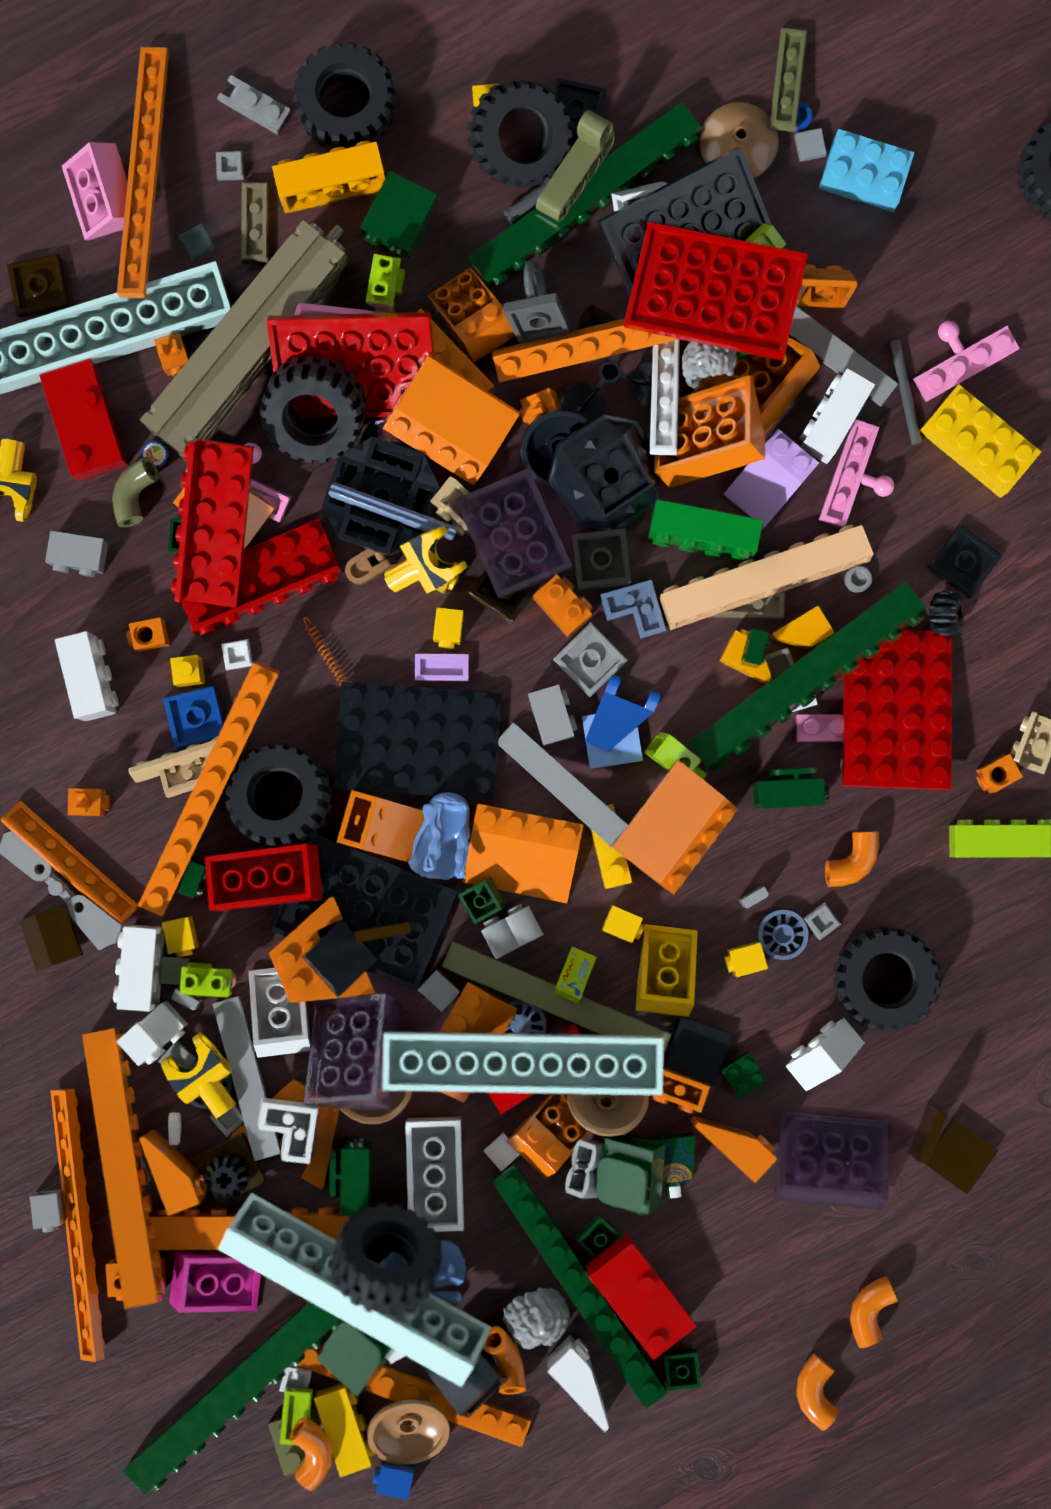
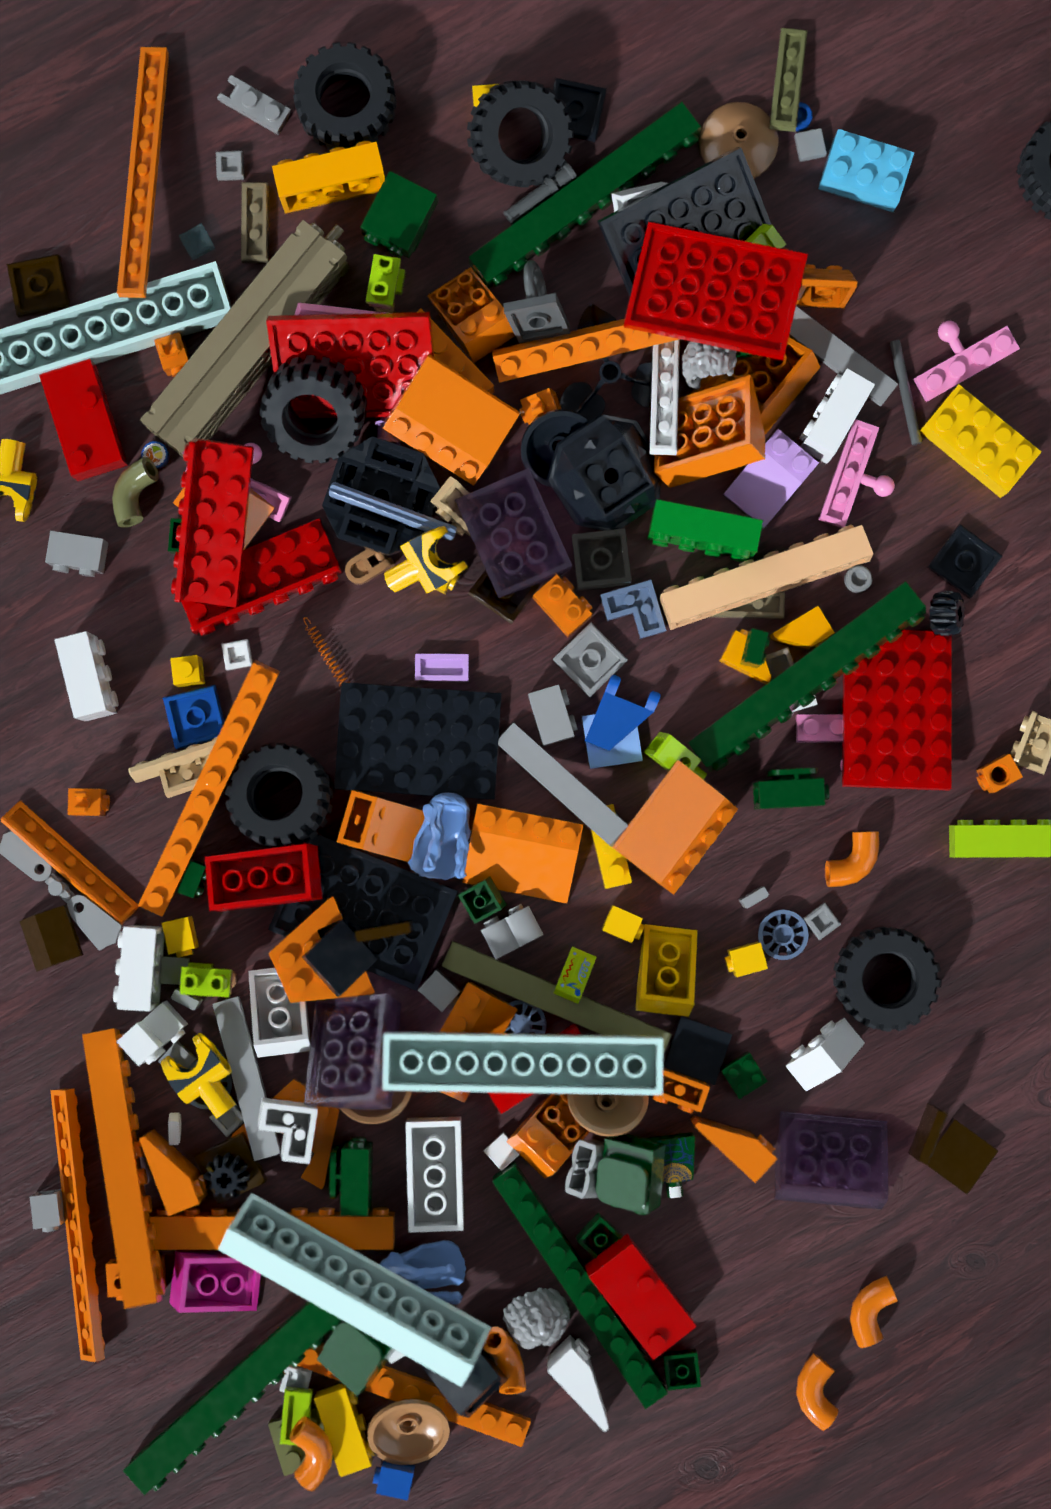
bright pink slope [62,142,128,240] -> none
orange brick [126,617,170,652] -> none
black tyre [331,1204,442,1316] -> none
yellow brick [433,608,464,649] -> none
olive beam [536,110,615,222] -> none

